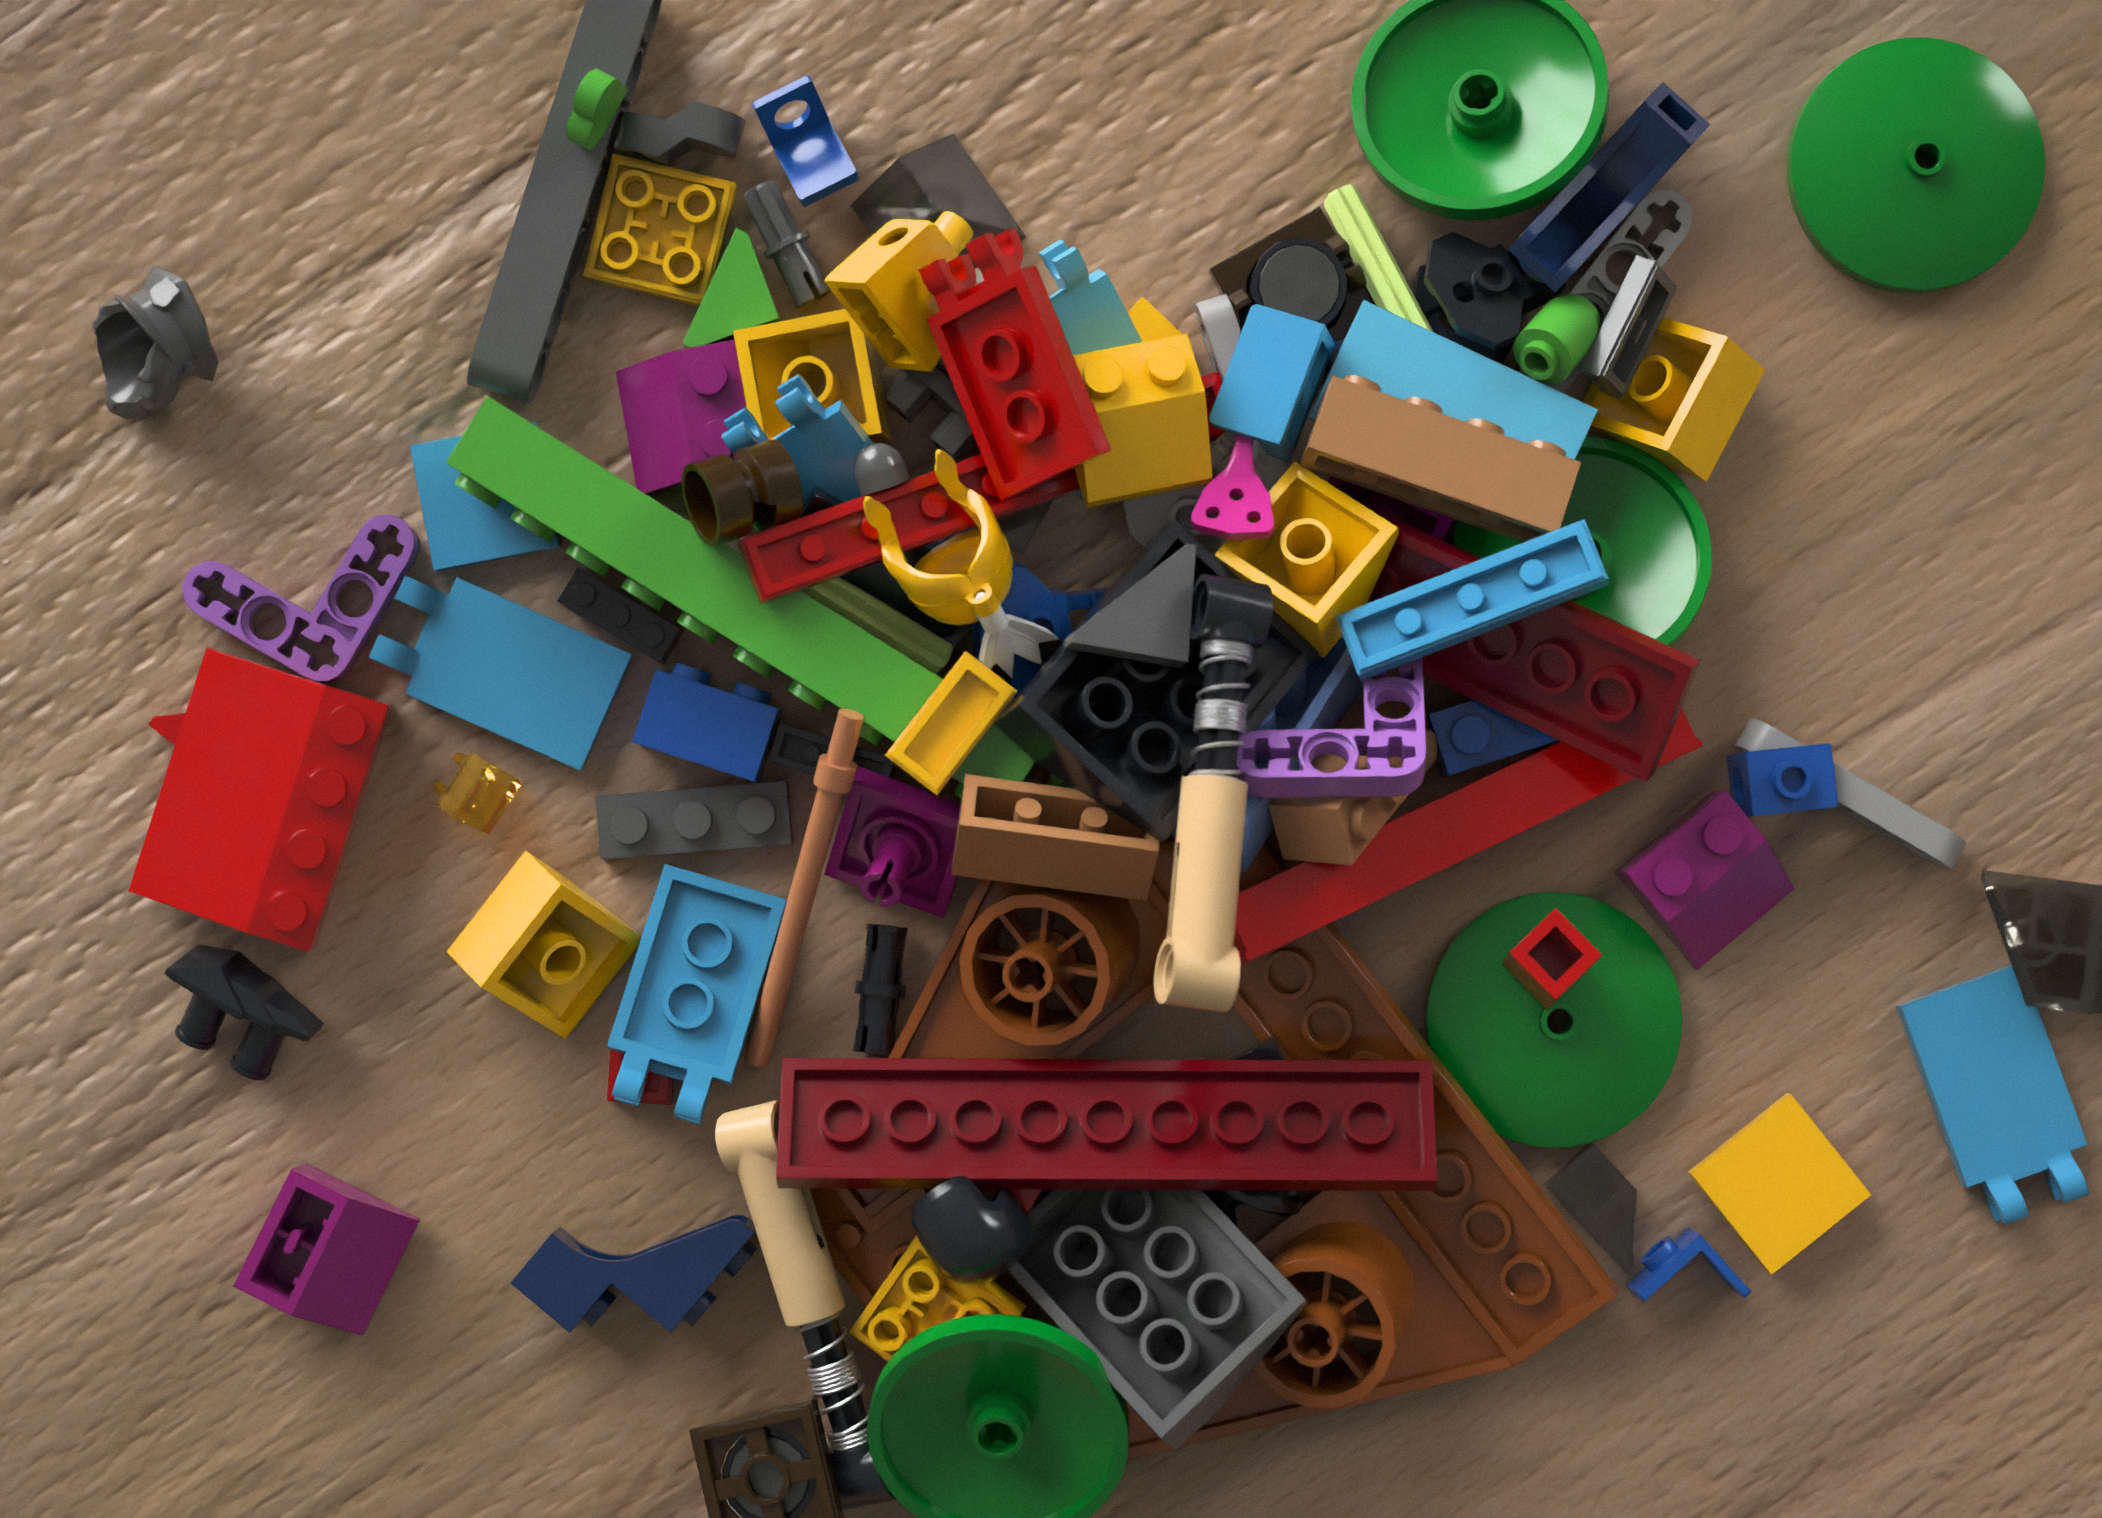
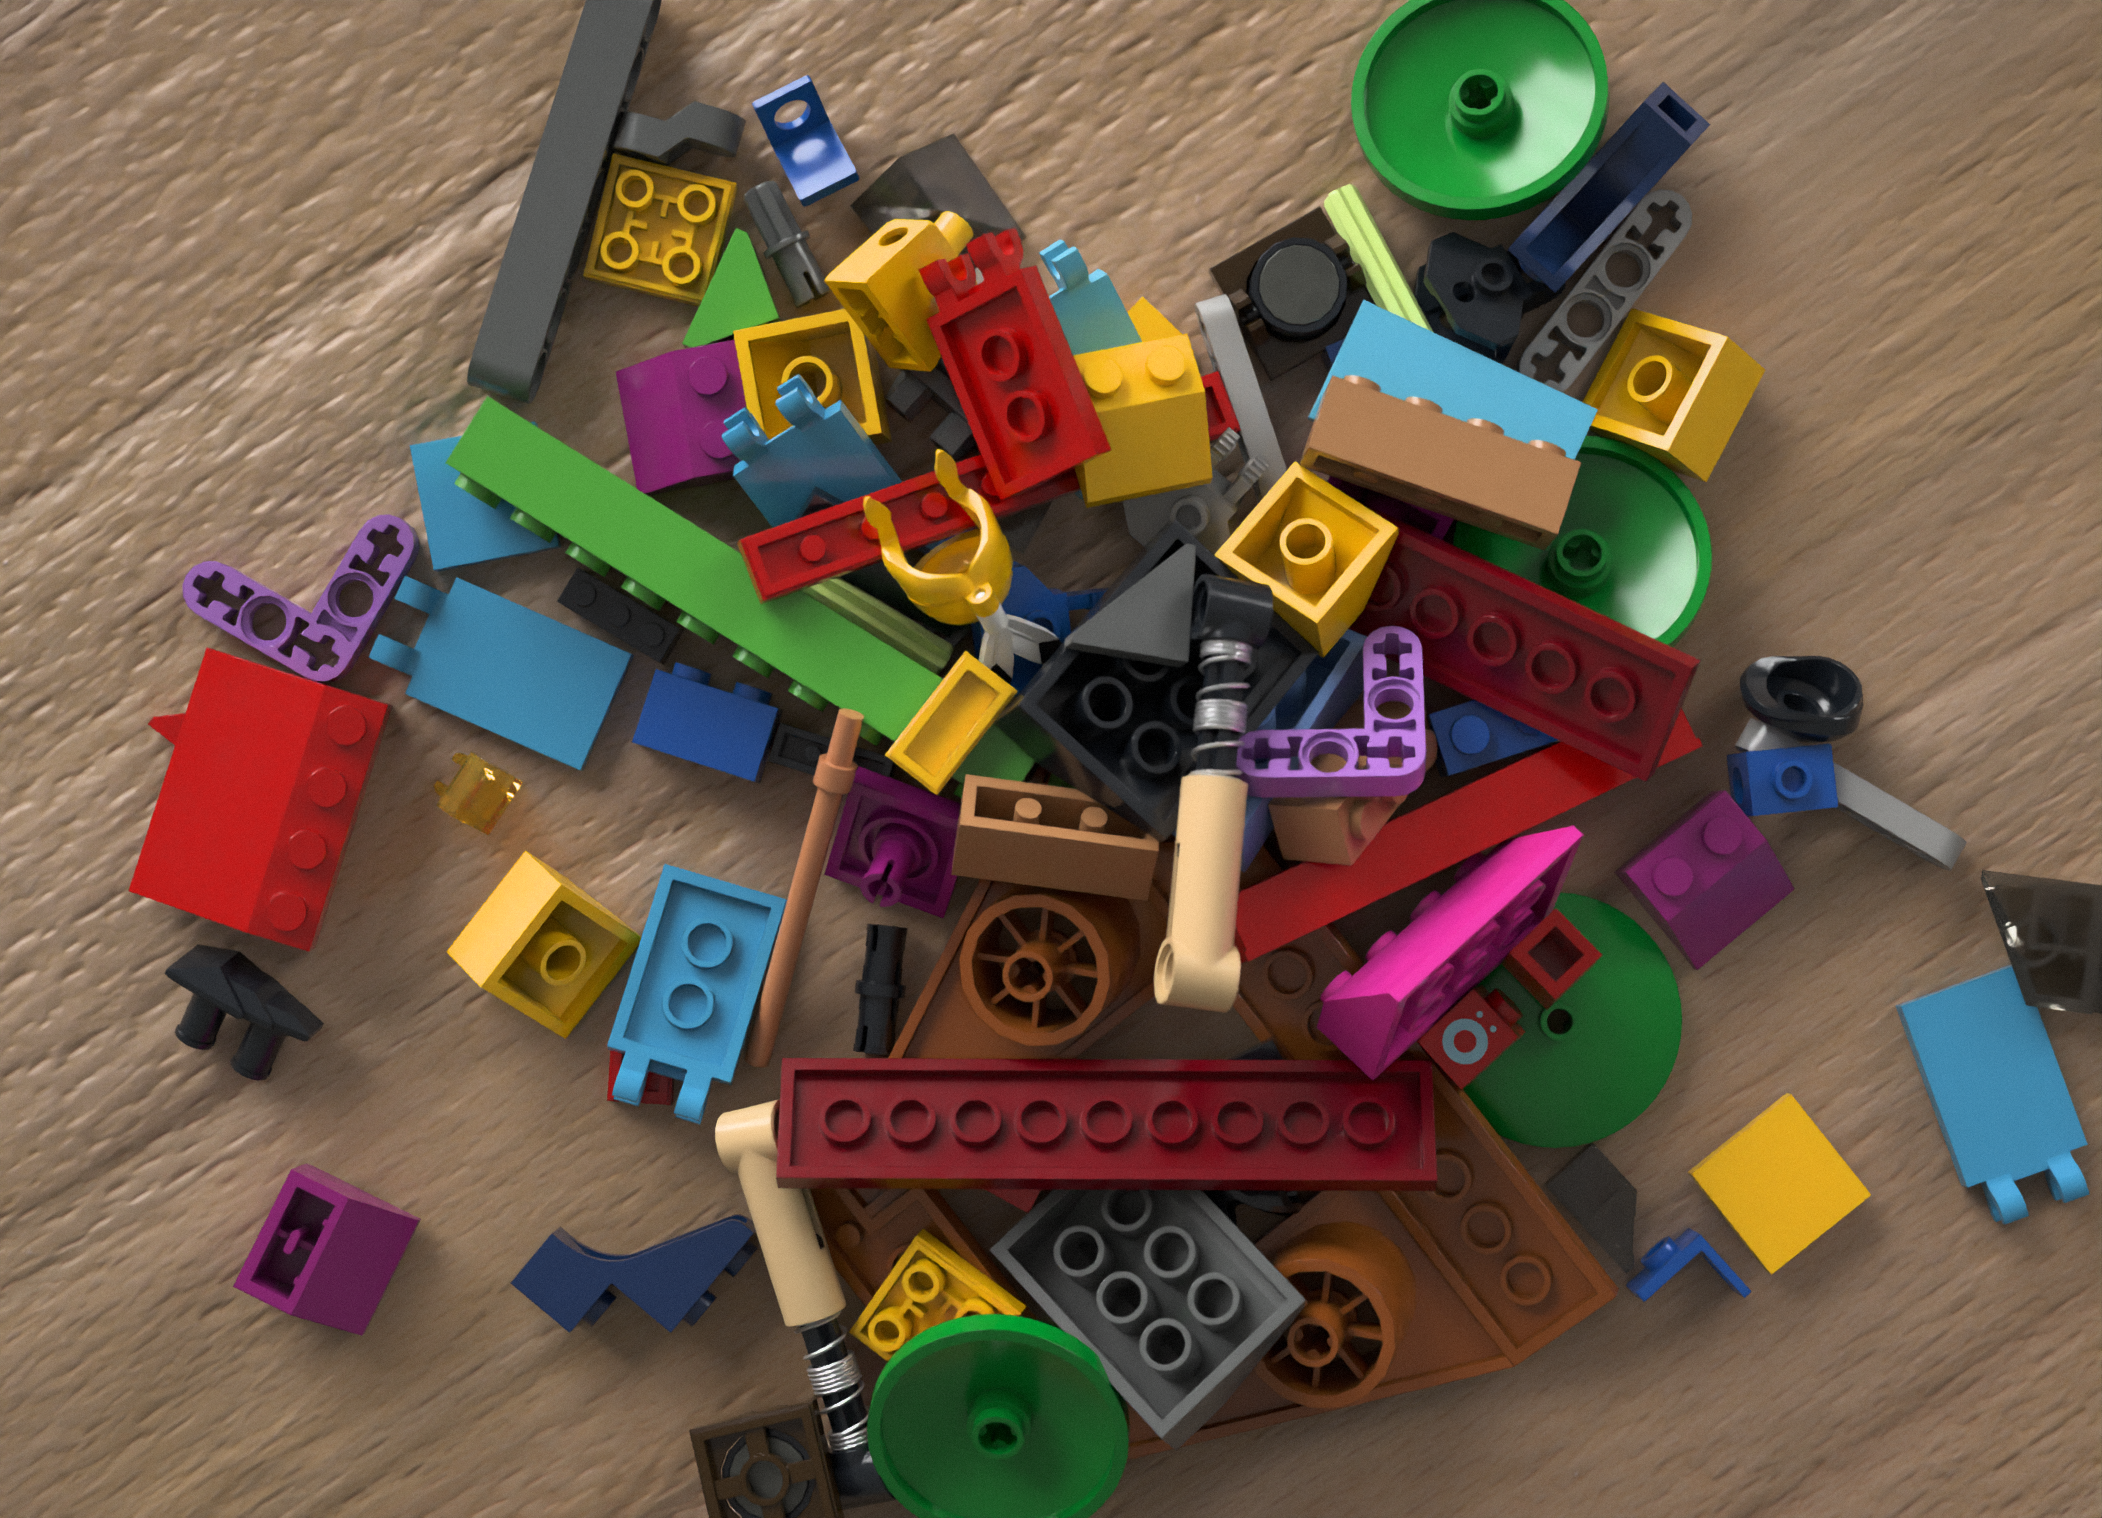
dark grey piece [93,265,219,421] -> none
bright green tile [566,68,628,150] -> none
dark grey plate [596,781,793,859] -> none
dark brown wheel [682,439,803,547] -> none
dark grey hinge [854,443,910,495] -> none
black helmet [911,1176,1032,1286] -> none
dark pink piece [1191,434,1274,540] -> none
dark azure panel [1209,304,1335,462] -> none
dark azure tile [1336,519,1610,681] -> none
bright green brick [1513,294,1601,384] -> none
dark grey tile [1580,255,1677,400] -> none
green dish [1786,37,2045,294] -> none
none -> dark pink slope [1317,826,1583,1080]
none -> red brick [1417,985,1526,1090]
none -> black hat [1740,656,1863,744]

